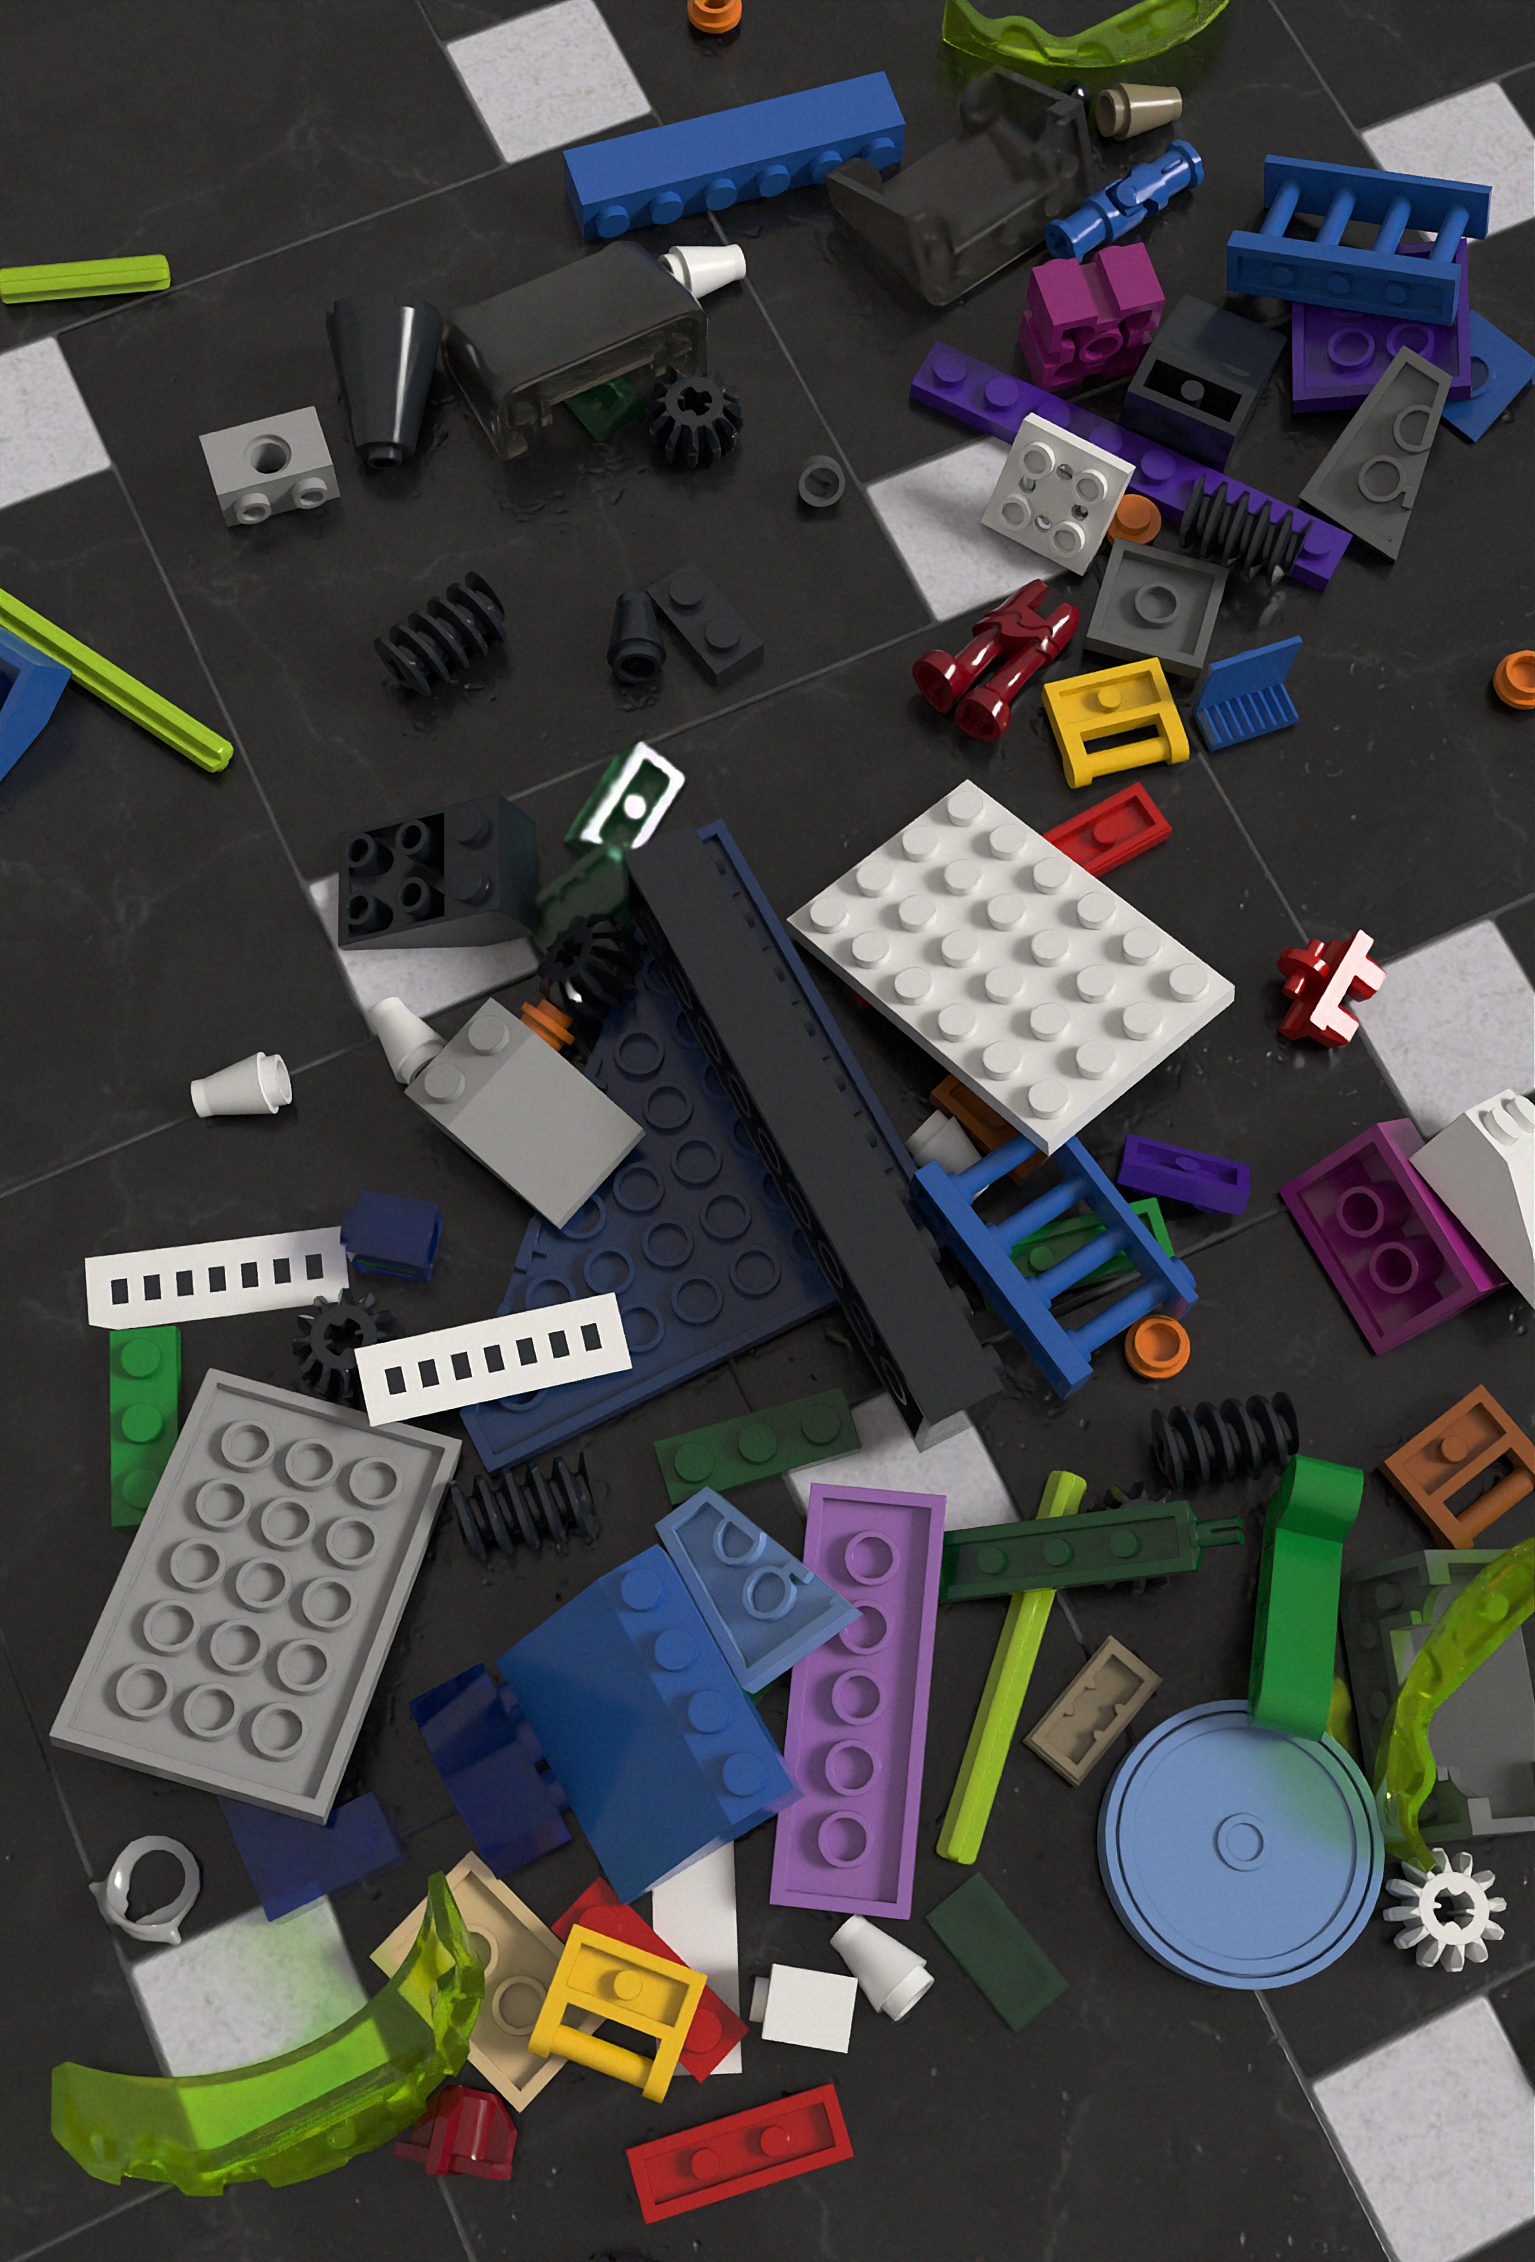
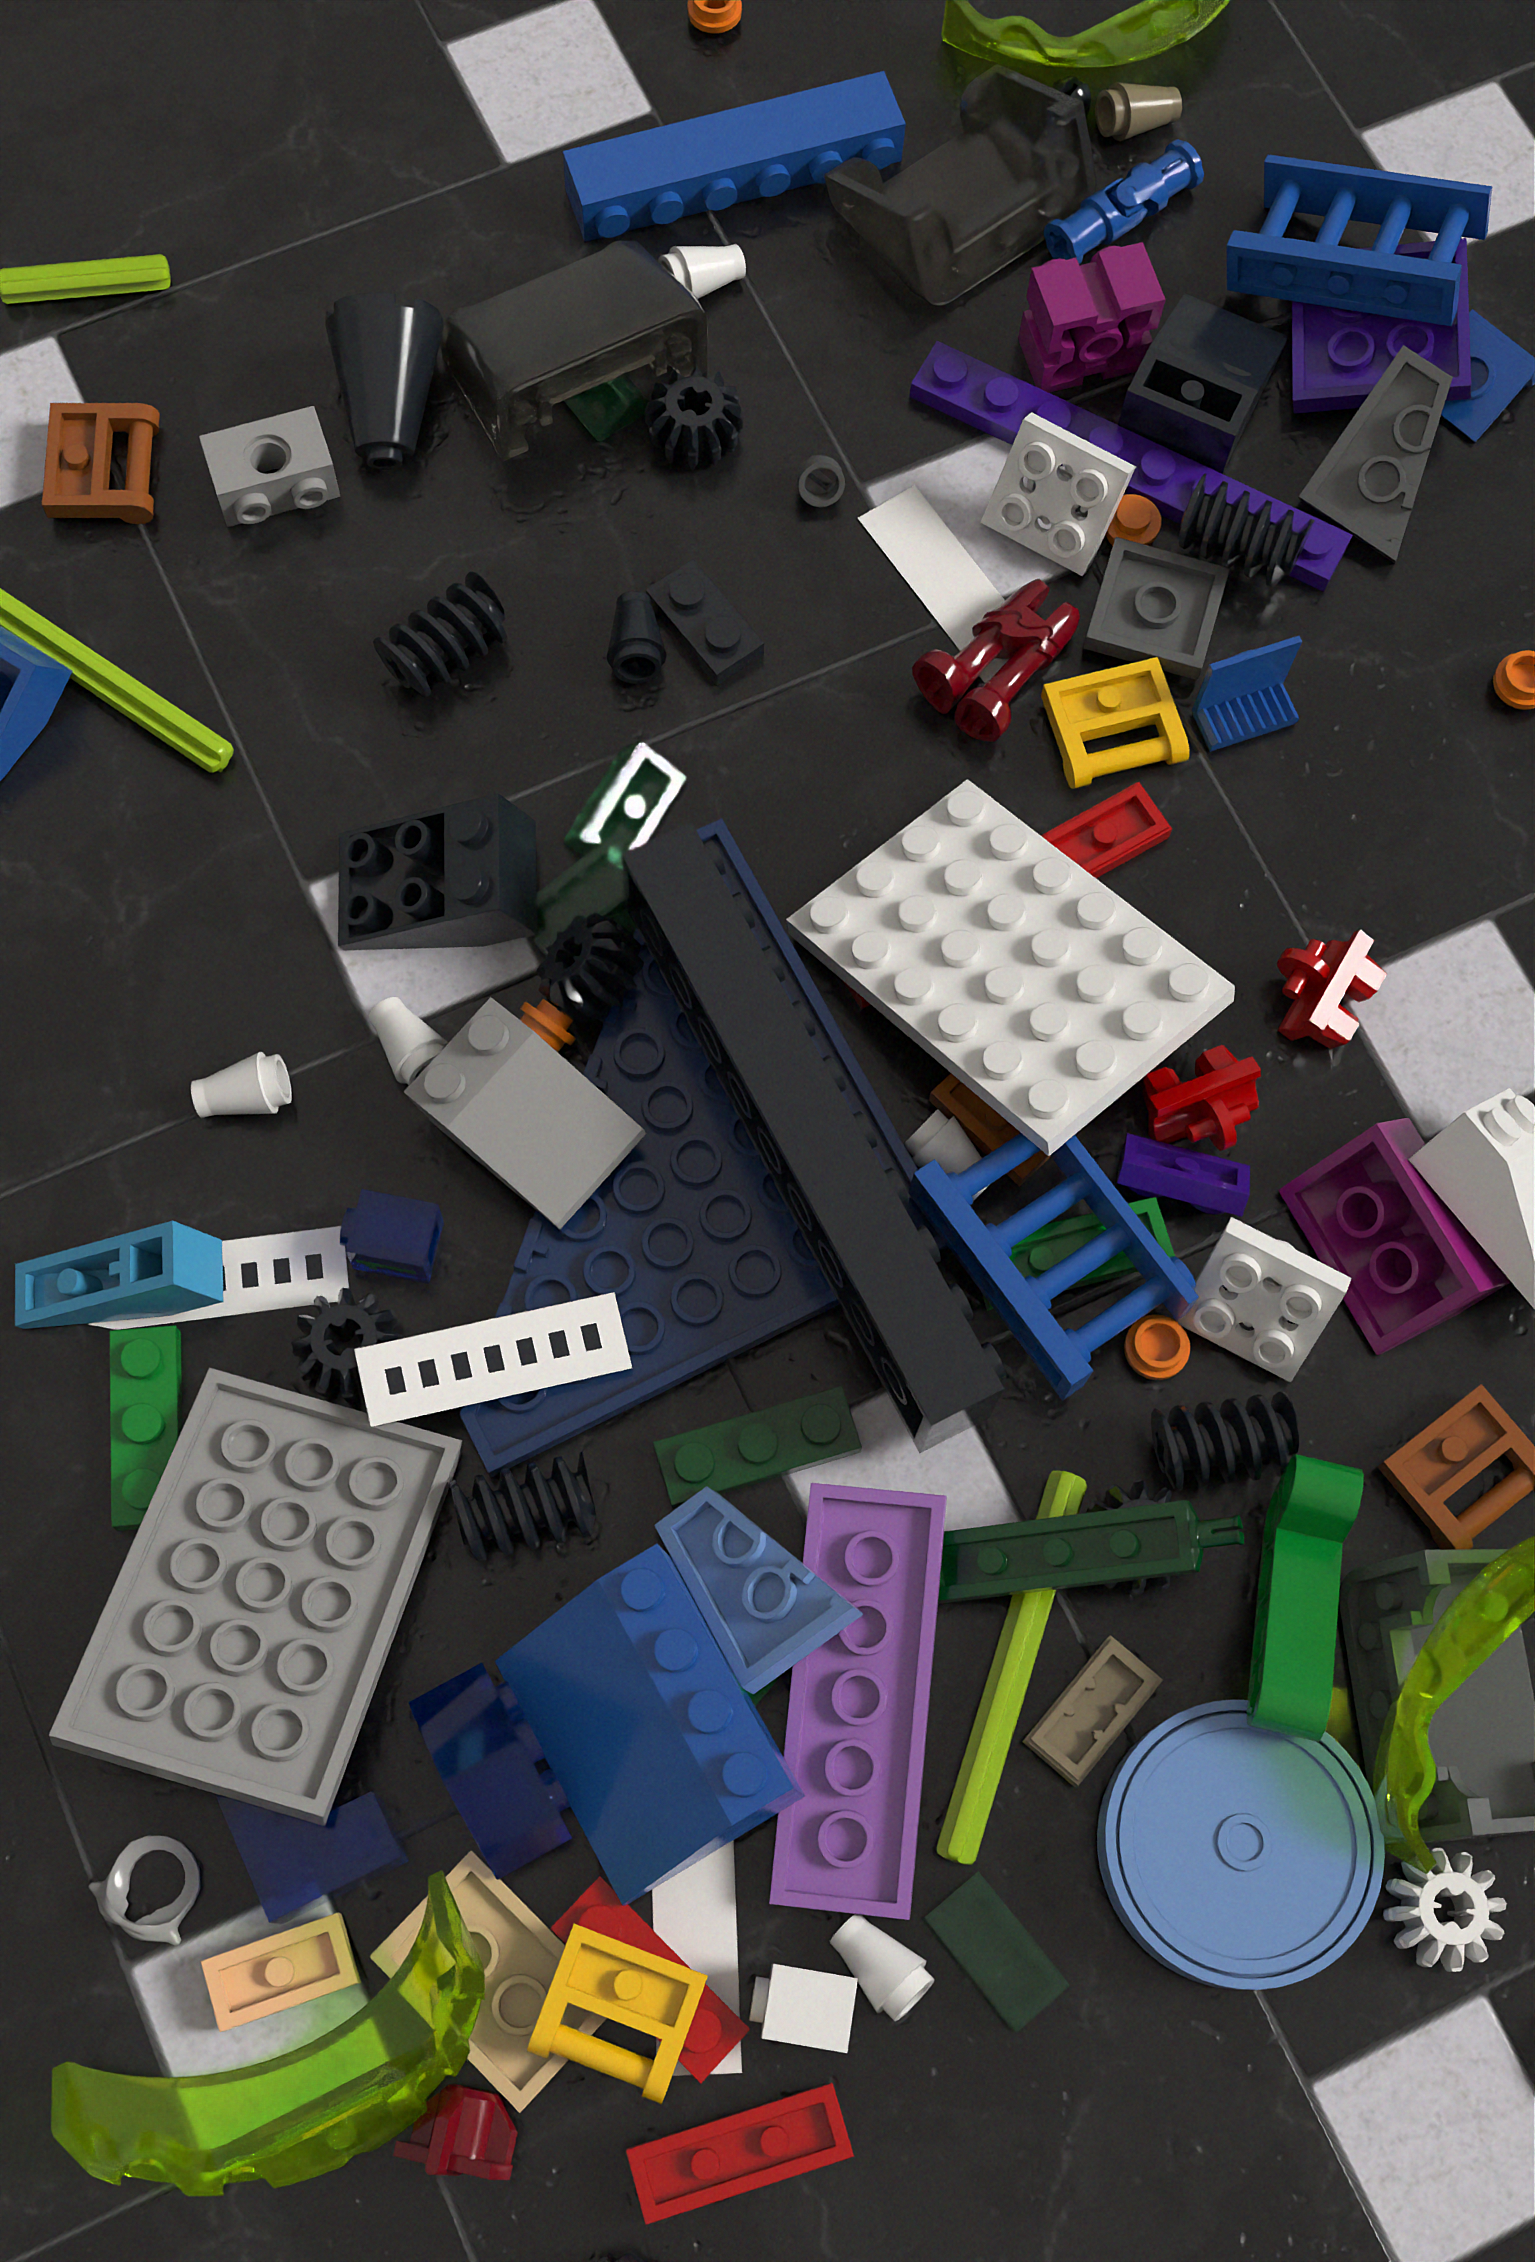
none -> dark azure slope [15,1220,223,1329]
none -> dark orange plate [42,403,160,524]
none -> light nougat plate [200,1913,361,2032]
none -> white sticker [858,485,1008,683]
none -> red hips [1143,1045,1261,1151]
none -> white plate [1175,1217,1351,1382]

